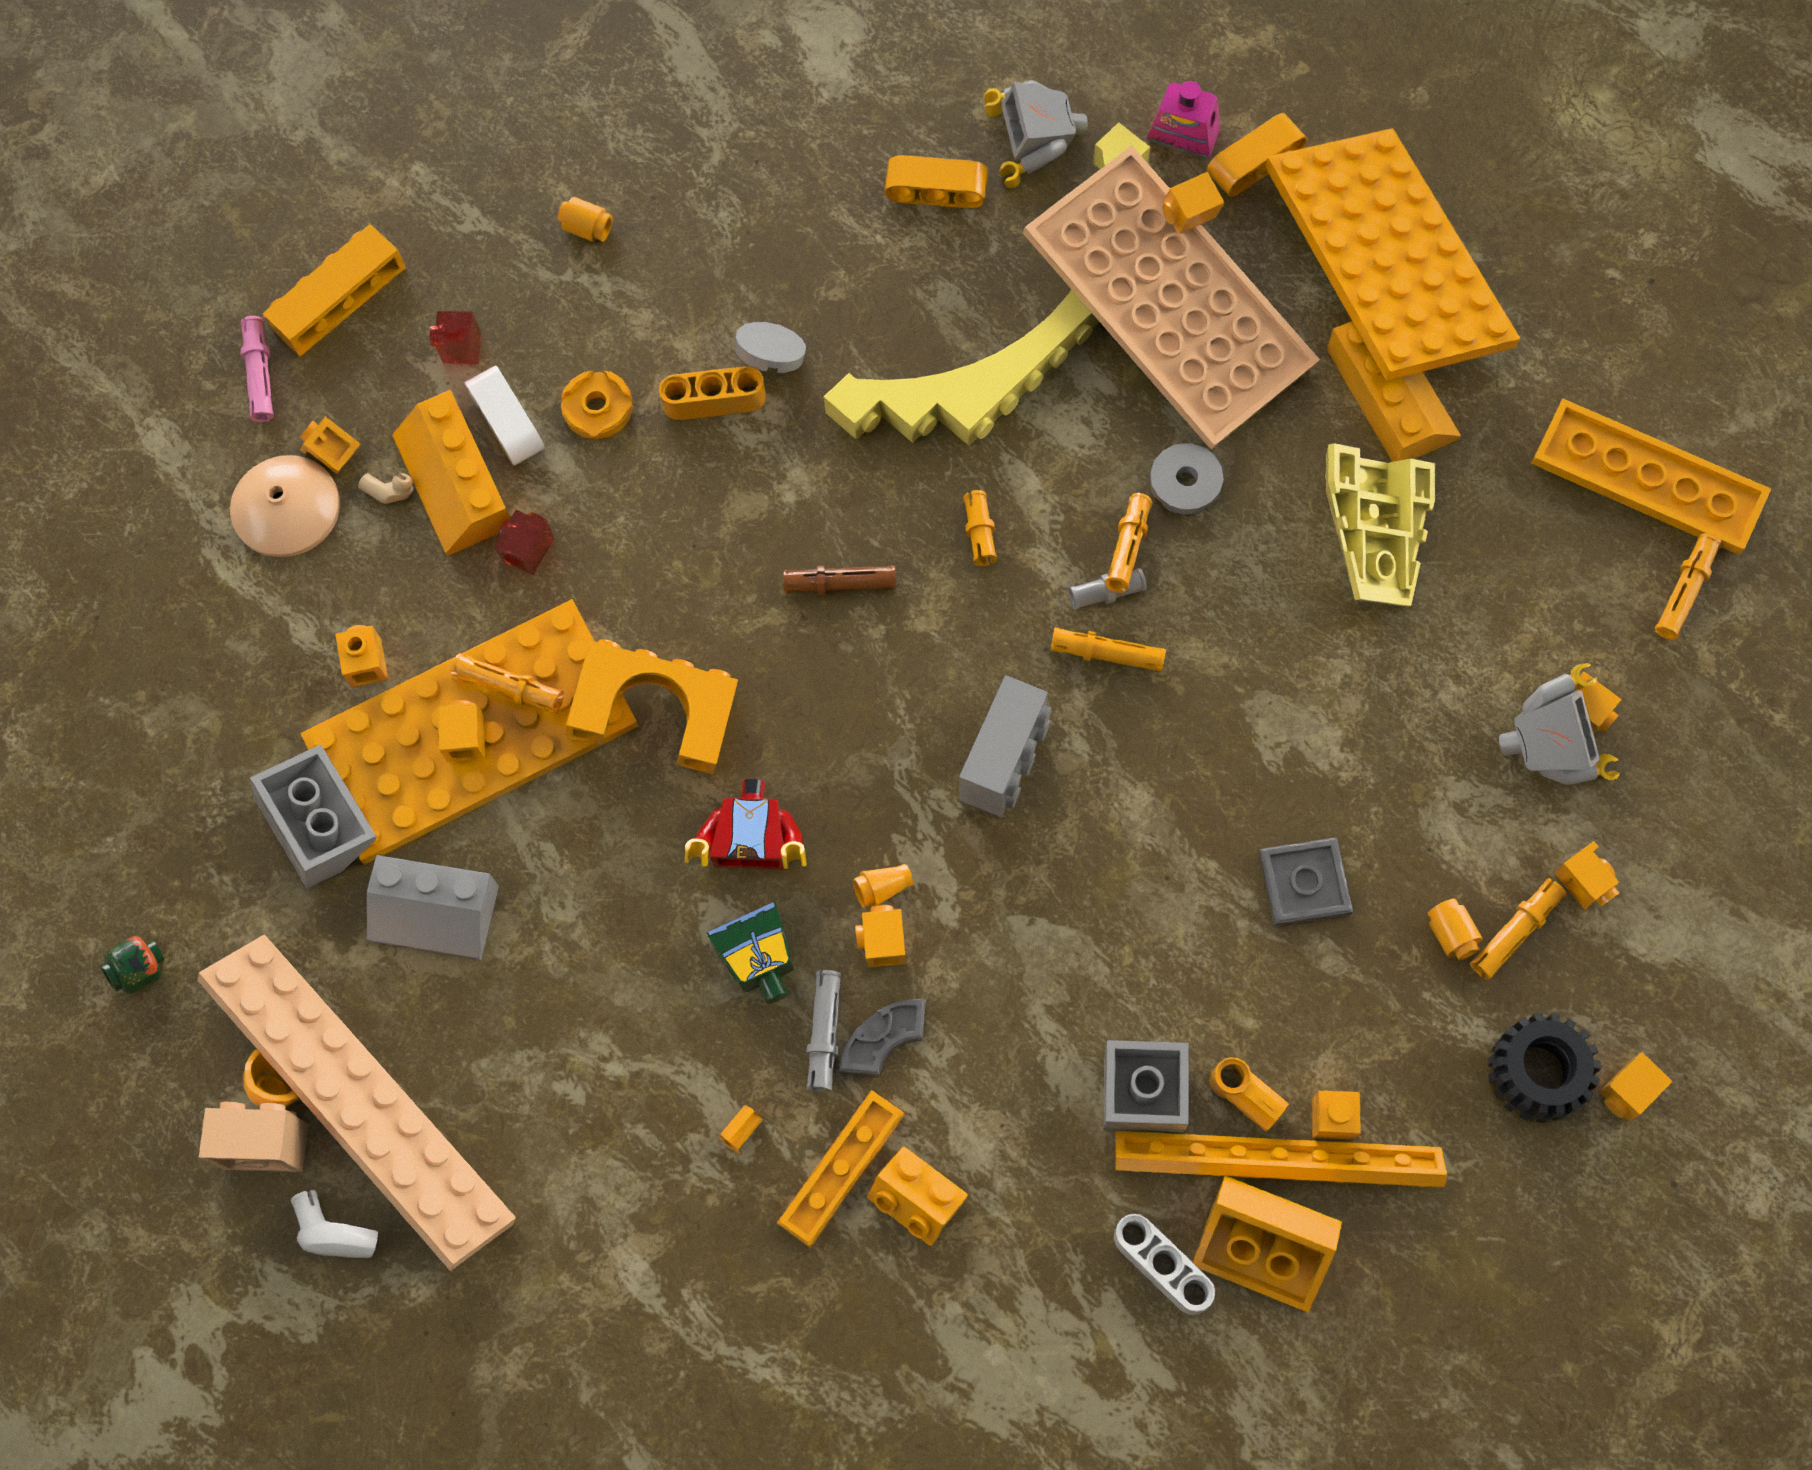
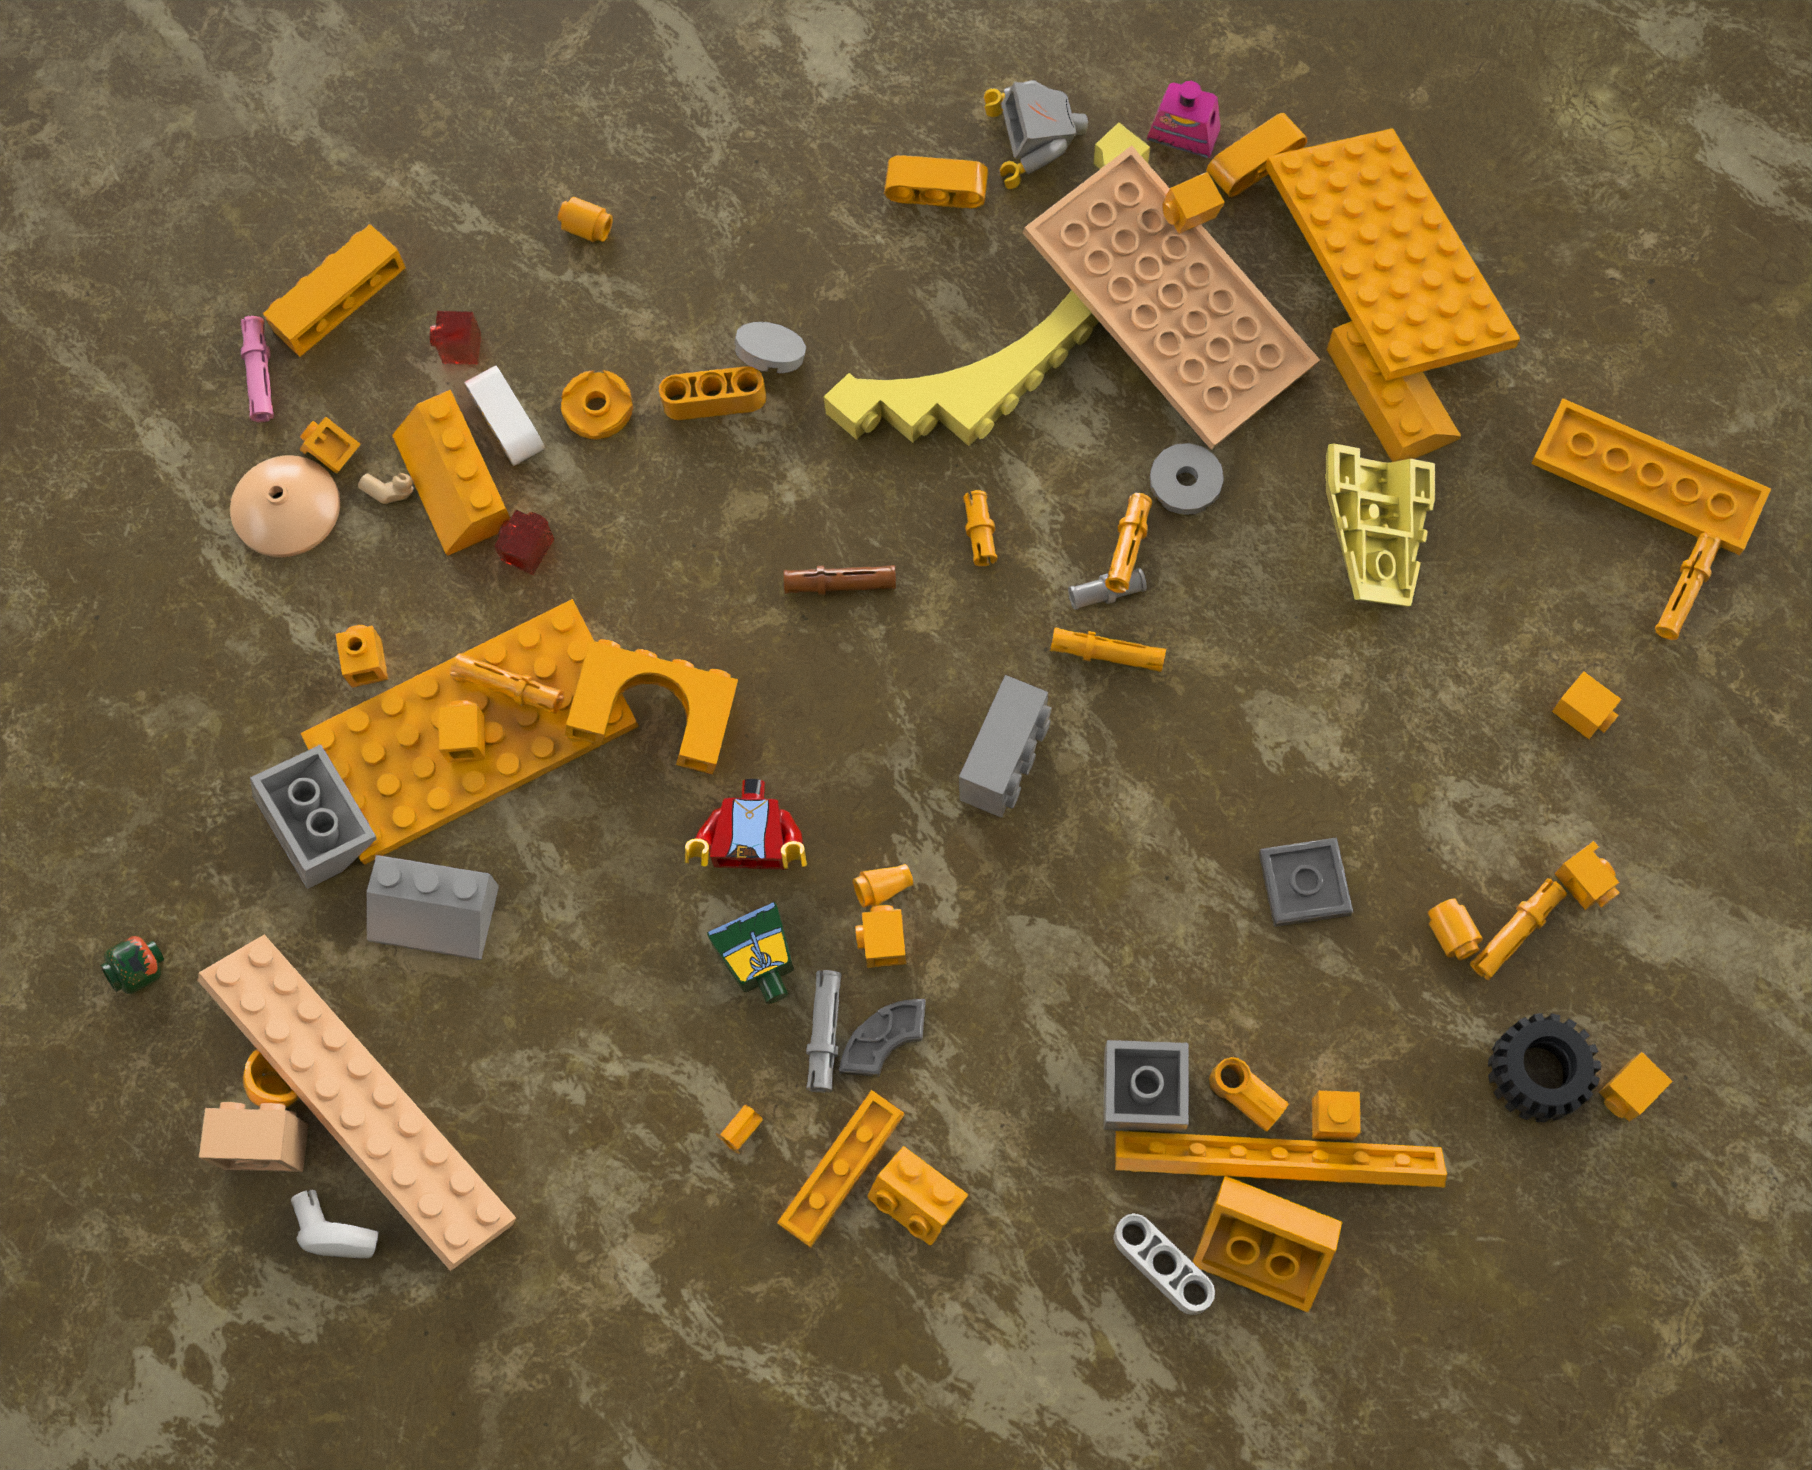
light grey torso [1499,663,1620,785] -> none

